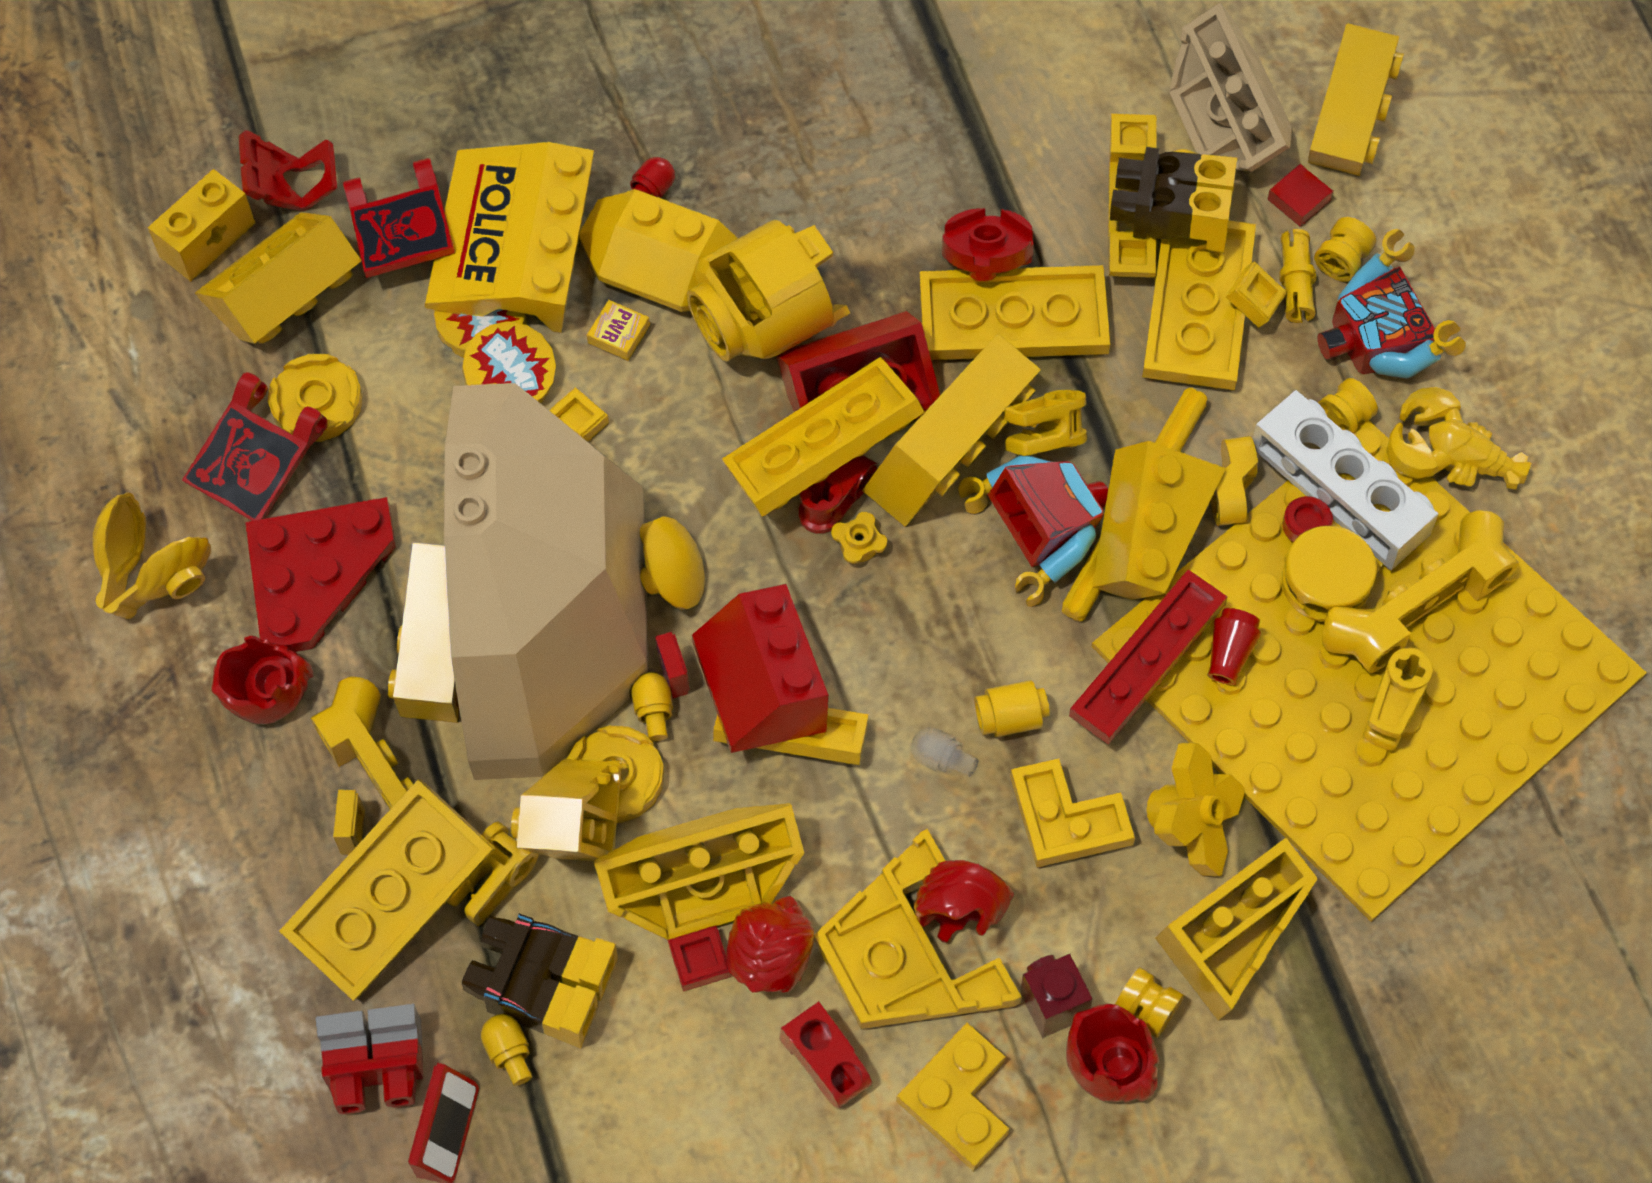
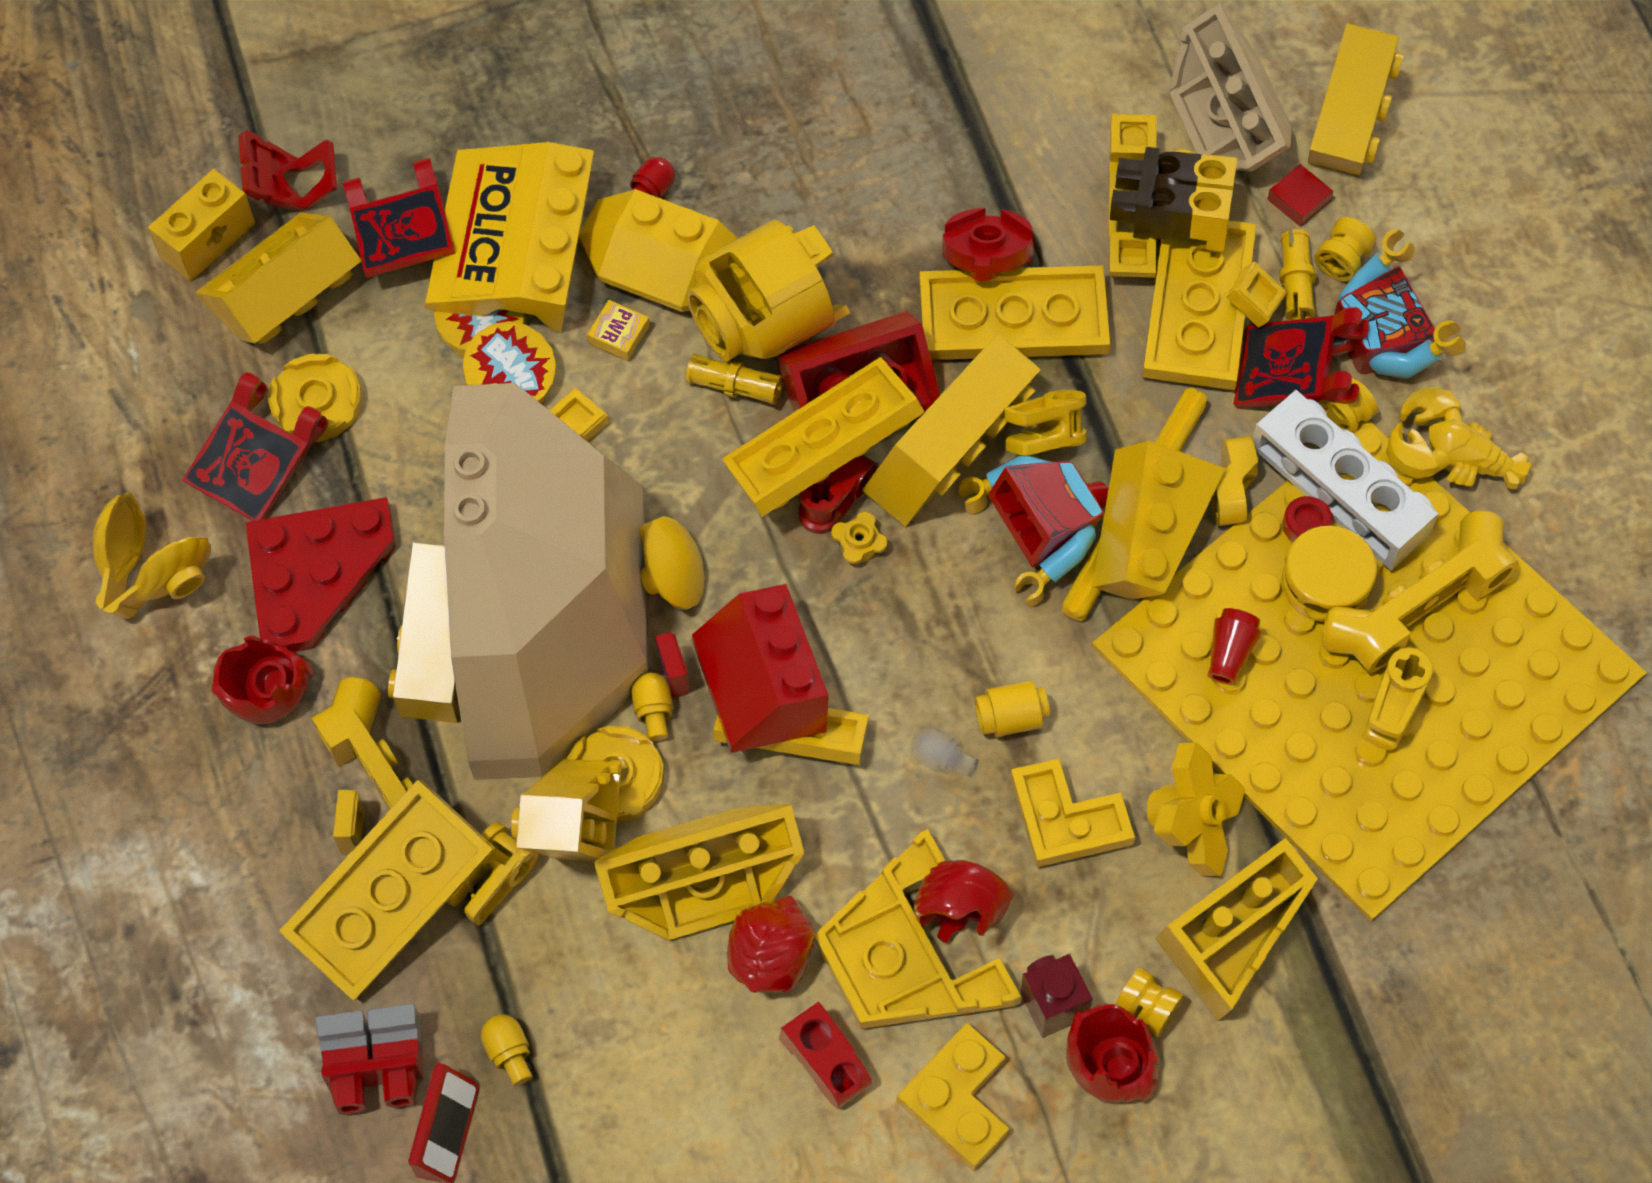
dark brown hips [462,913,618,1049] -> none
red tile [668,925,732,992] -> none
red plate [1069,569,1228,745] -> none
none -> yellow pin [686,353,784,405]
none -> flag [1233,307,1370,409]

